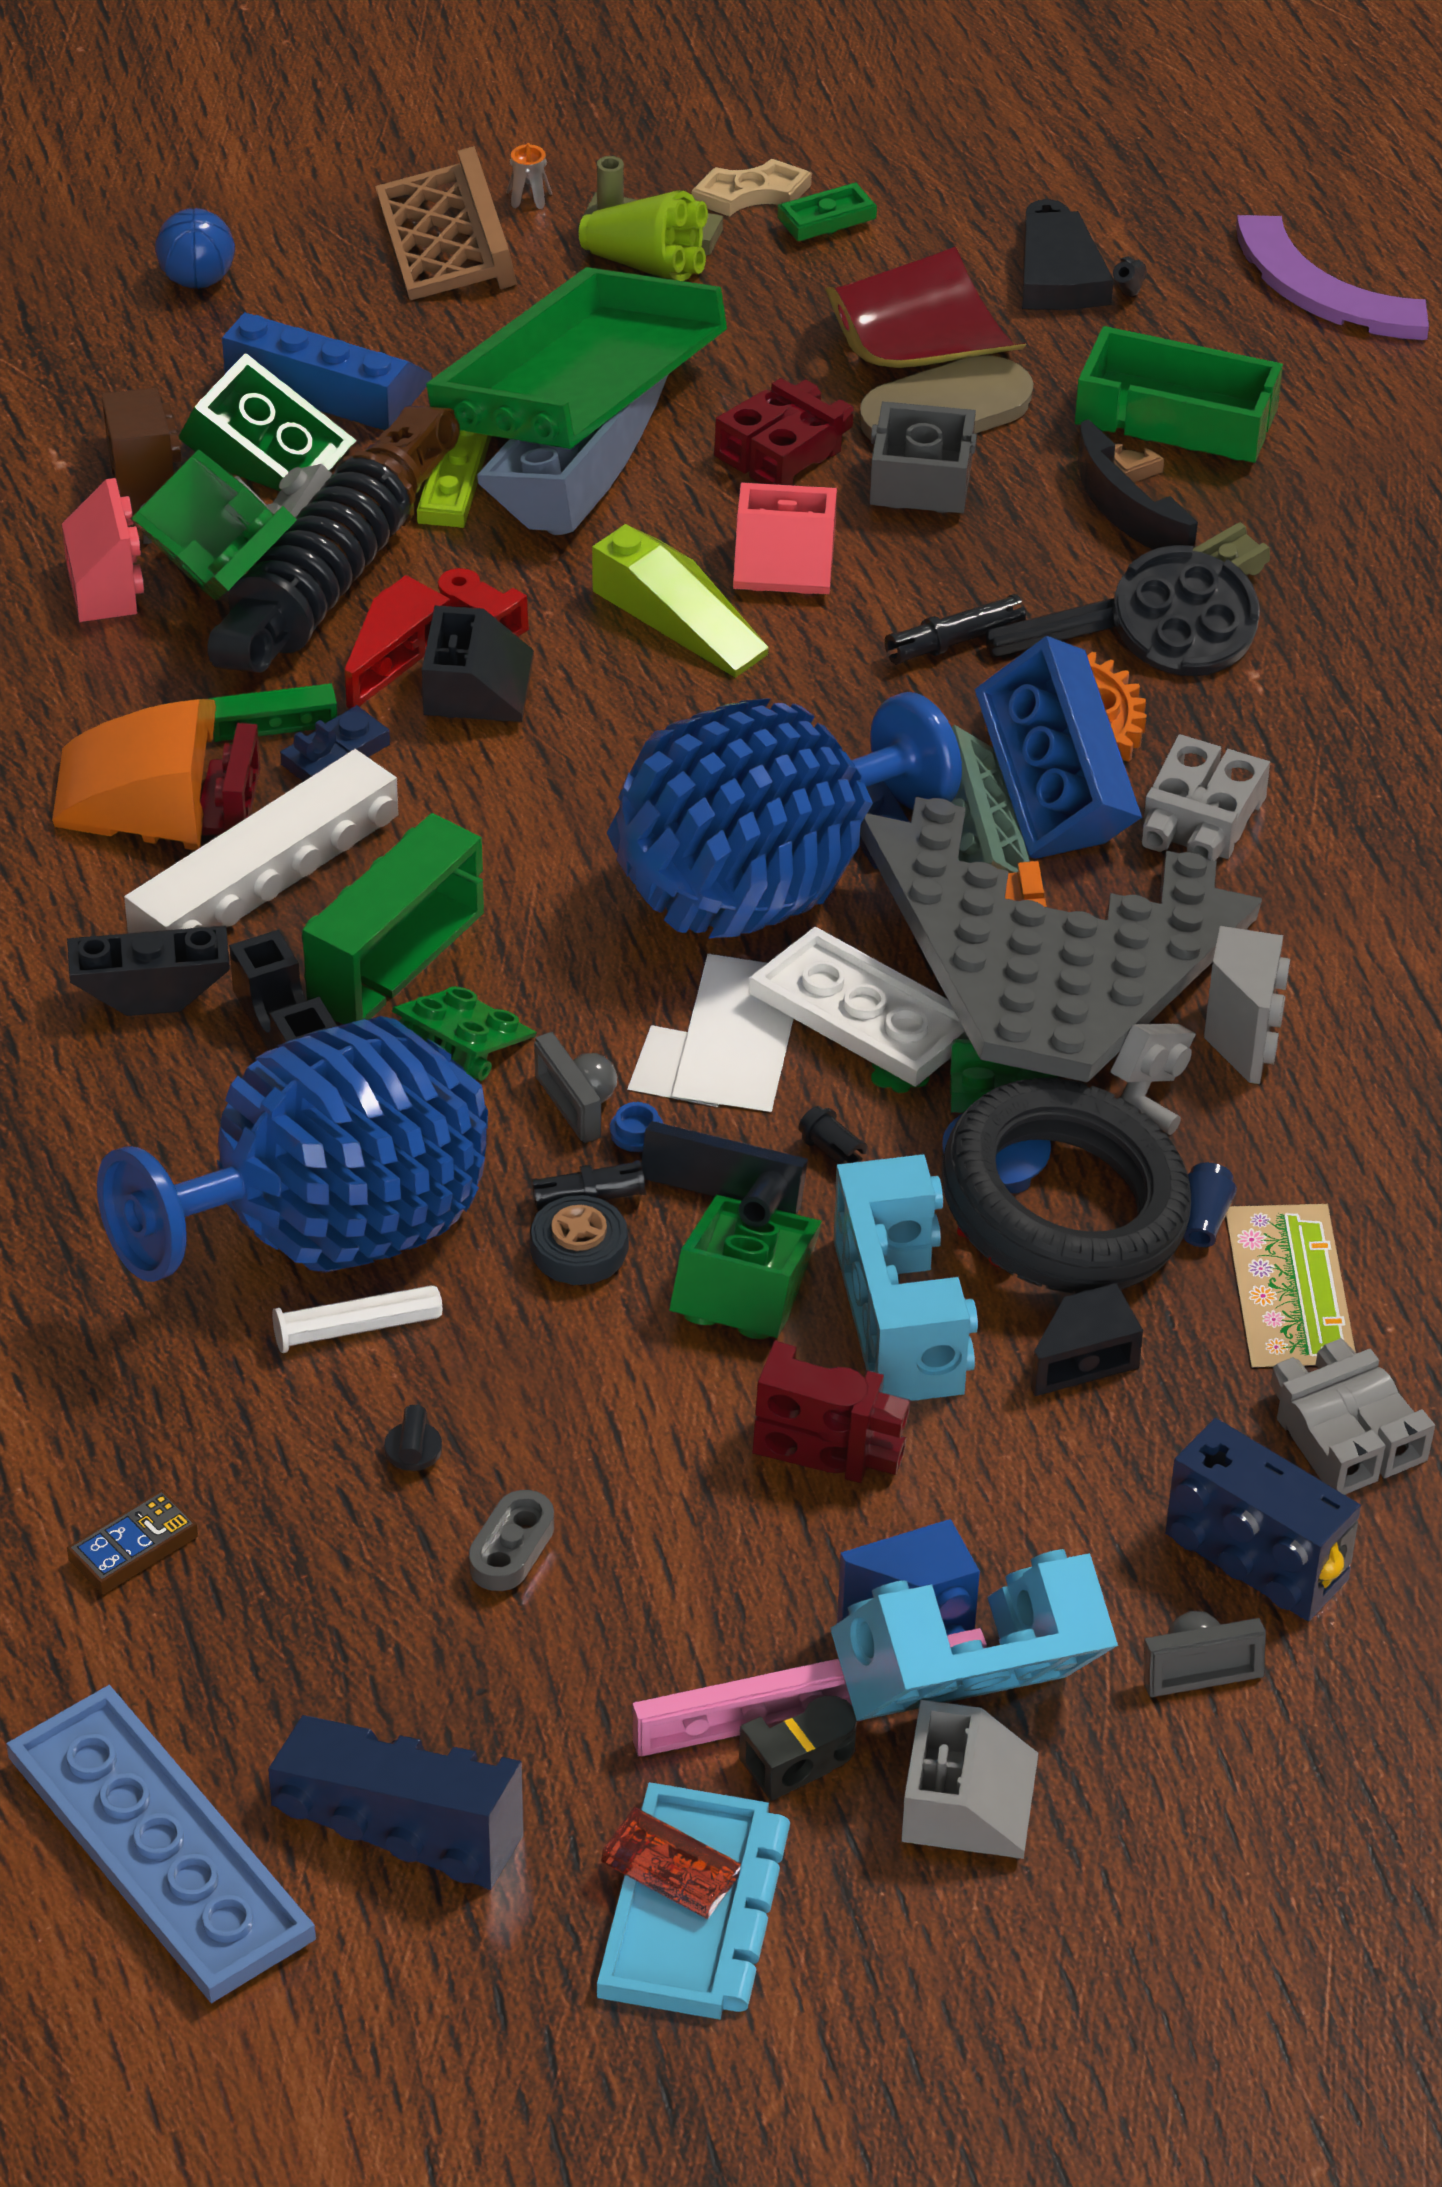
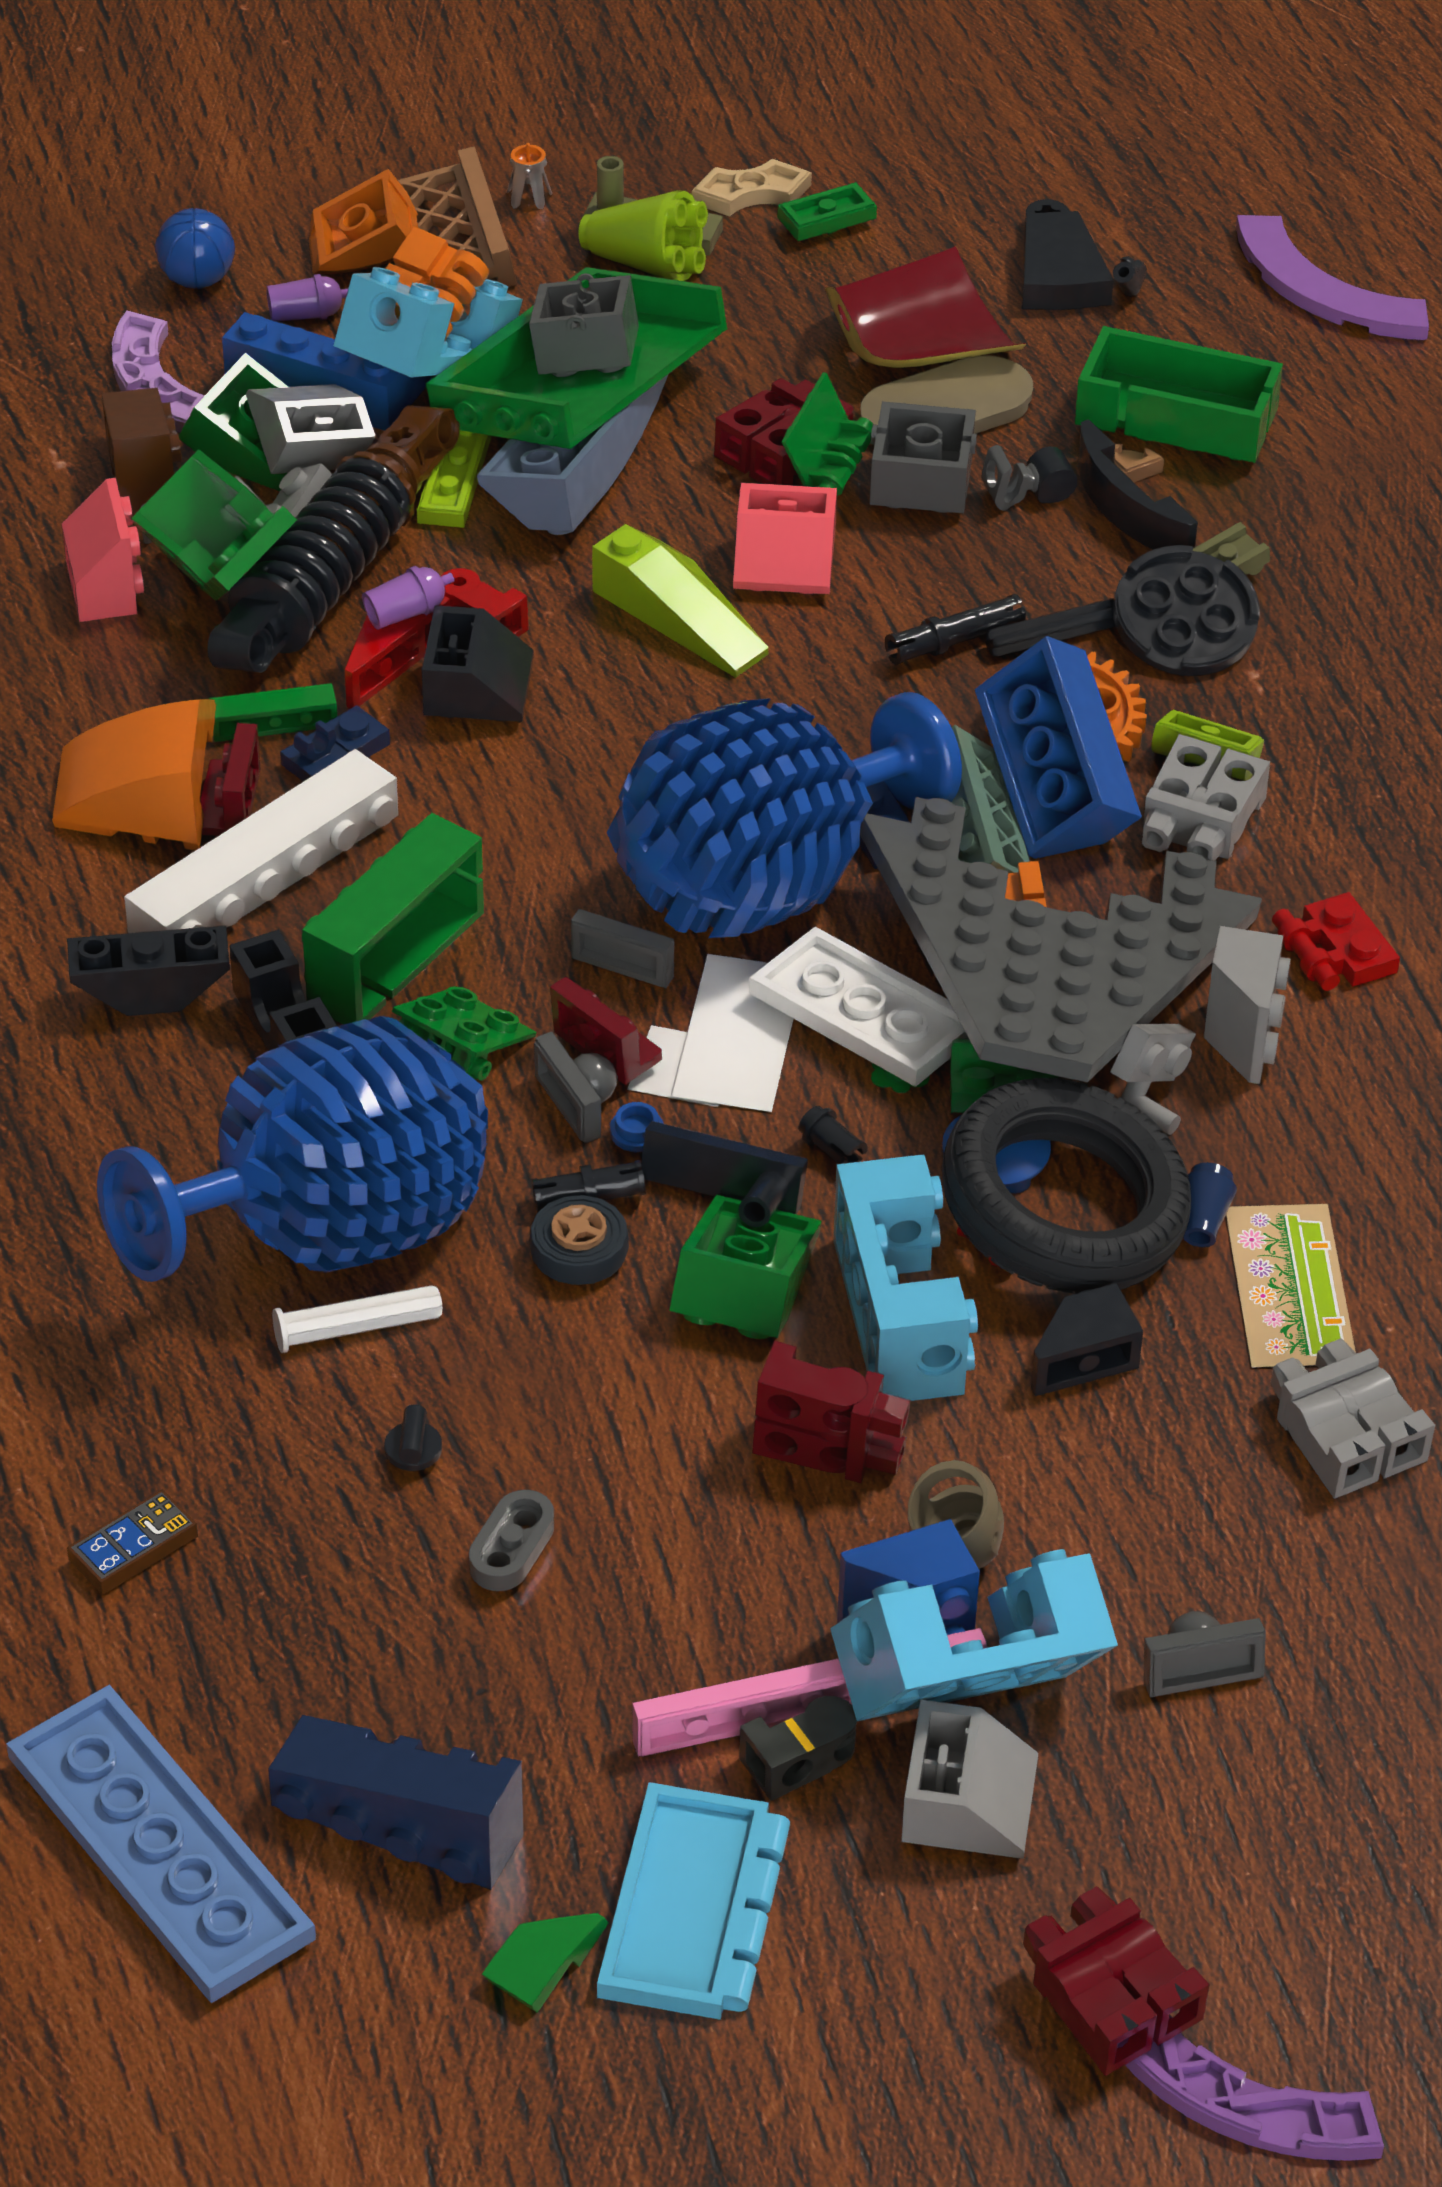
clear red tile [601,1807,741,1919] -> none
dark blue piece [1165,1417,1361,1622] -> none
none -> lavender tile [112,310,205,432]
none -> light grey slope [246,384,375,474]
none -> medium lavender piece [266,274,349,322]
none -> orange slope [309,169,418,274]
none -> medium azure plate [333,267,523,377]
none -> medium lavender piece [362,566,455,630]
none -> orange legs [385,226,489,341]
none -> green slope [482,1913,609,2013]
none -> dark grey brick [529,273,639,377]
none -> dark red bracket [550,976,662,1085]
none -> dark grey tile [571,909,674,988]
none -> green hinge [781,372,873,496]
none -> dark tan helmet [908,1460,1004,1569]
none -> leg [981,445,1078,511]
none -> dark red hips [1023,1886,1210,2076]
none -> medium lavender tile [1117,2014,1384,2161]
none -> lime brick [1151,710,1264,781]
none -> red plate [1272,892,1400,991]

